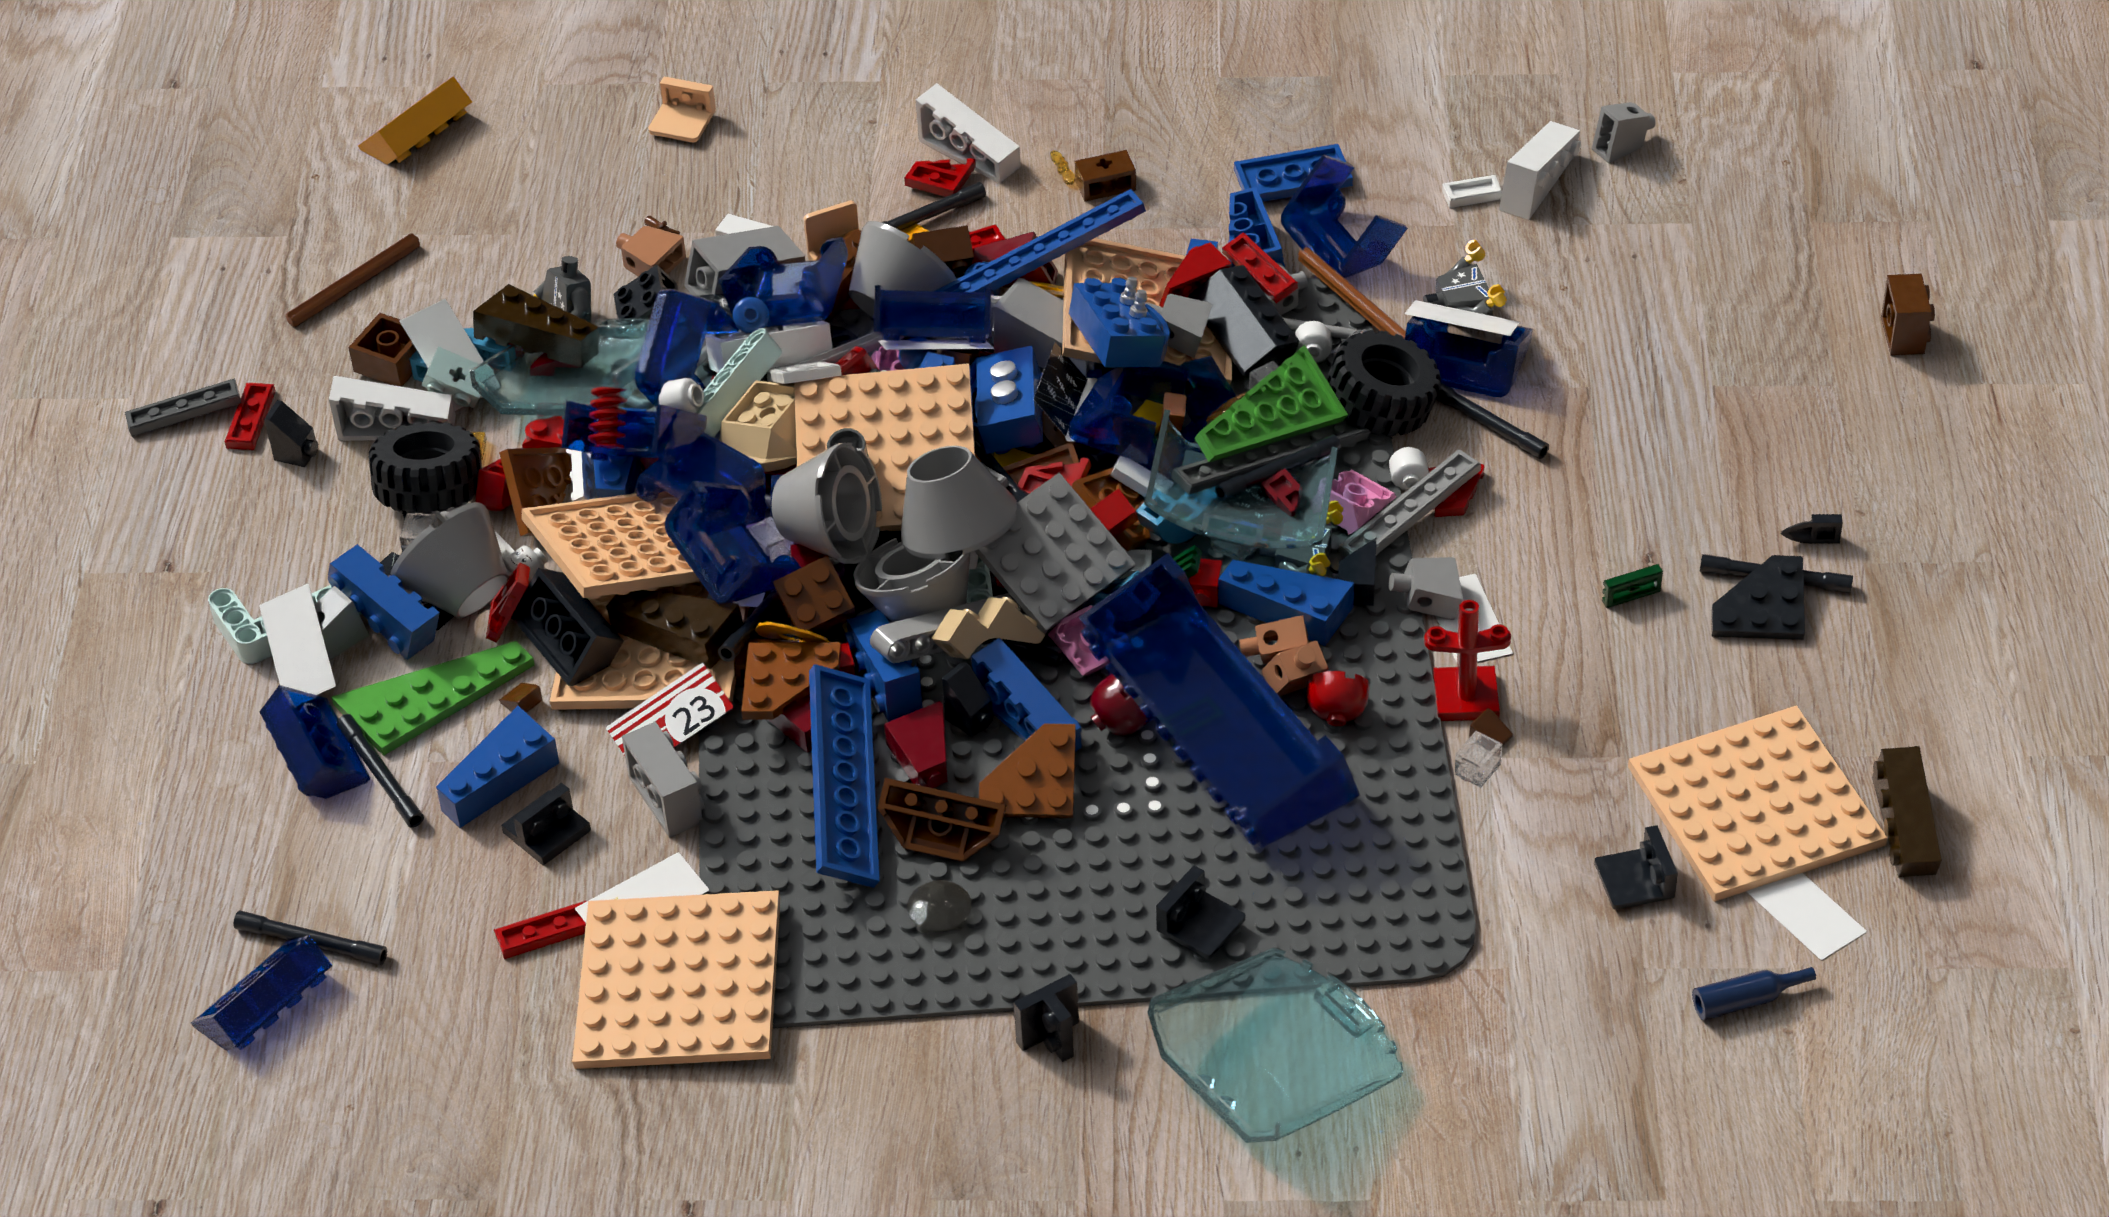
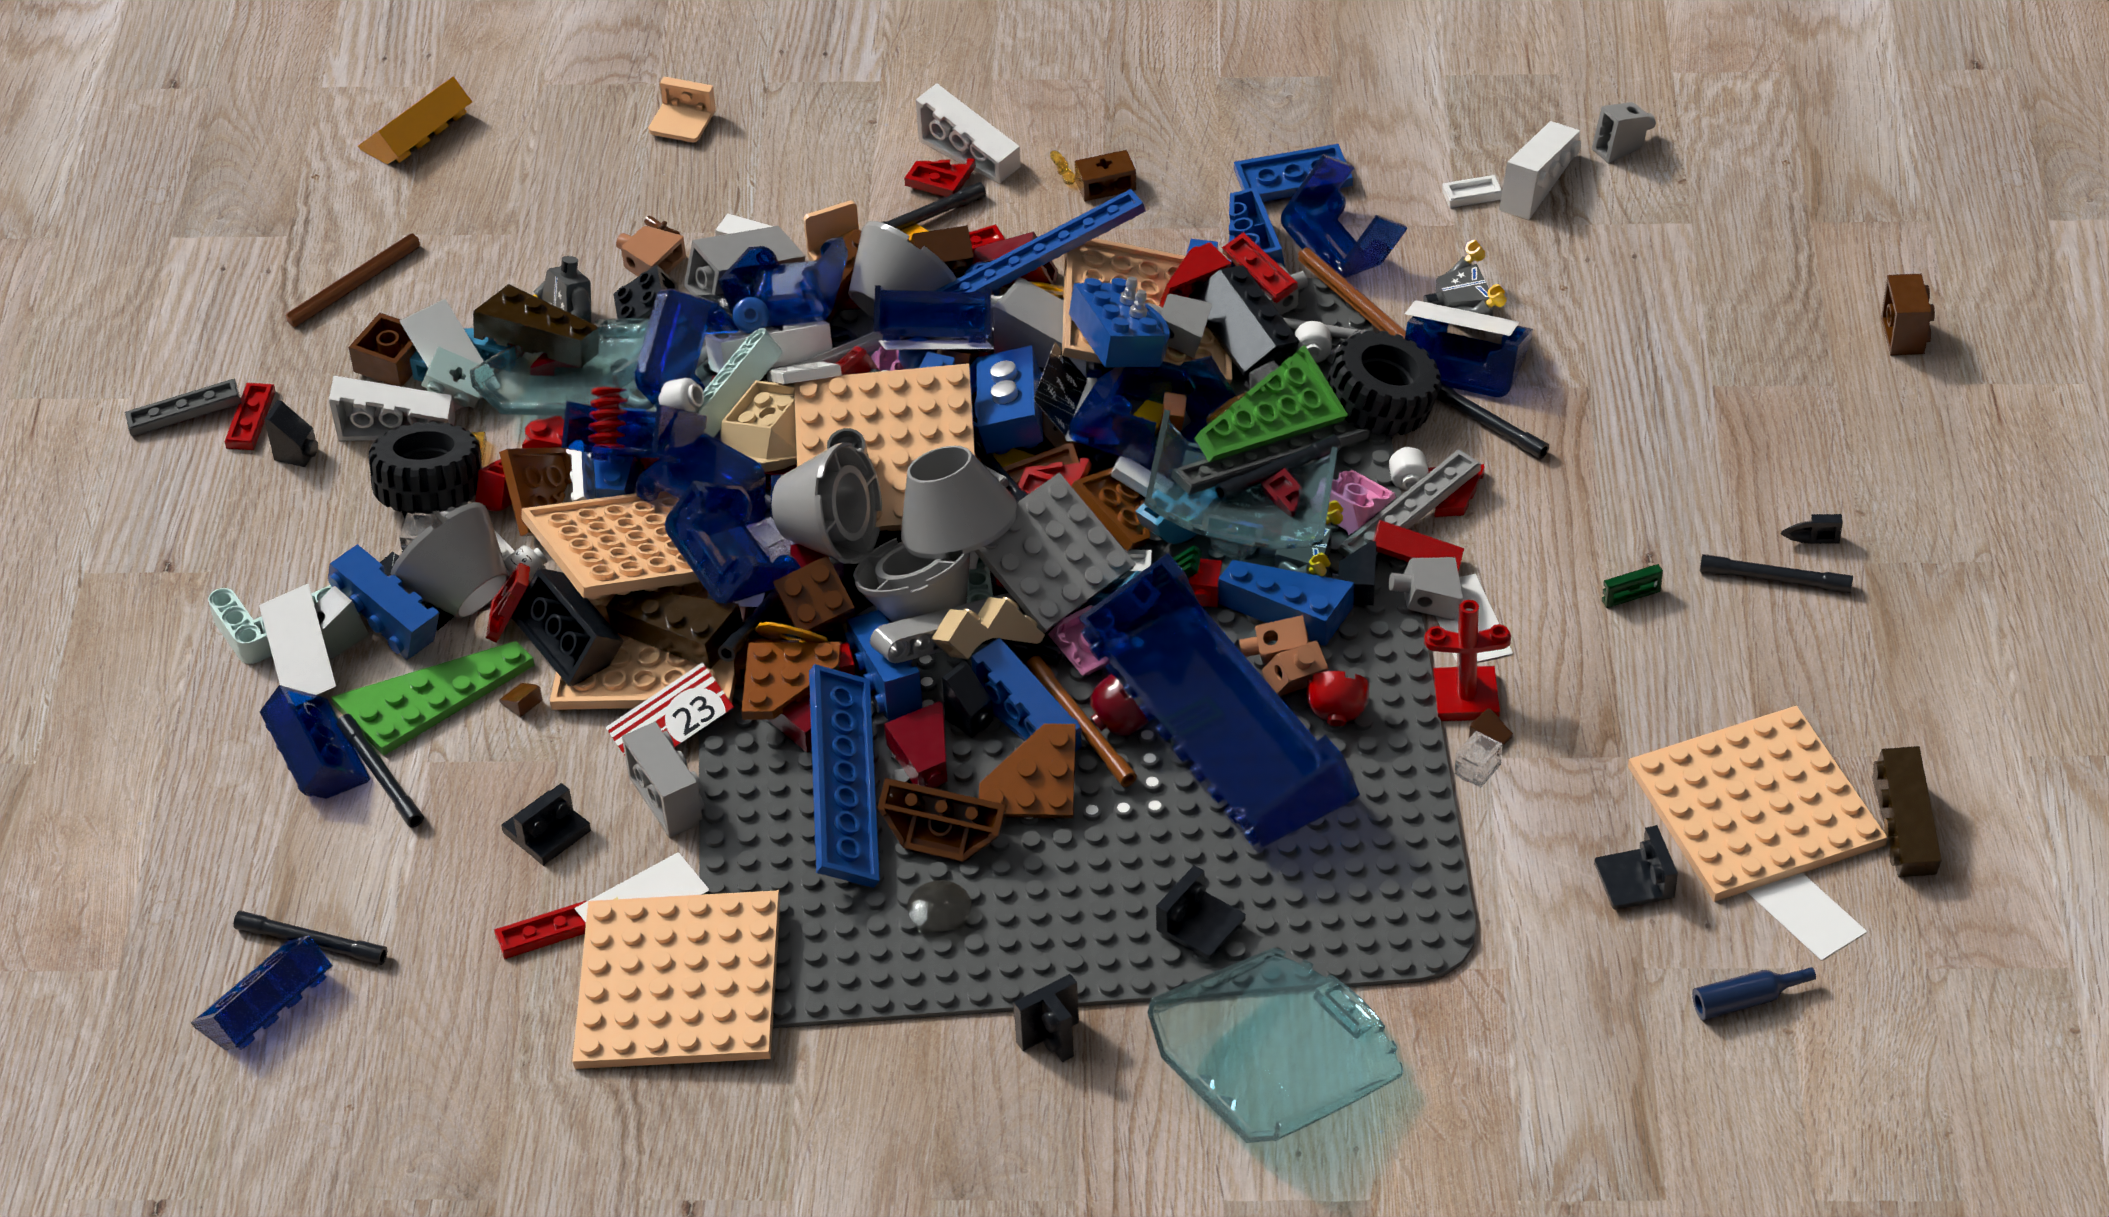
blue wedge [436,706,559,828] -> none
red brick [1090,488,1139,537] -> none
black plate [1711,555,1805,640] -> none
none -> dark orange piece [1026,656,1137,787]
none -> red tile [1373,520,1464,572]

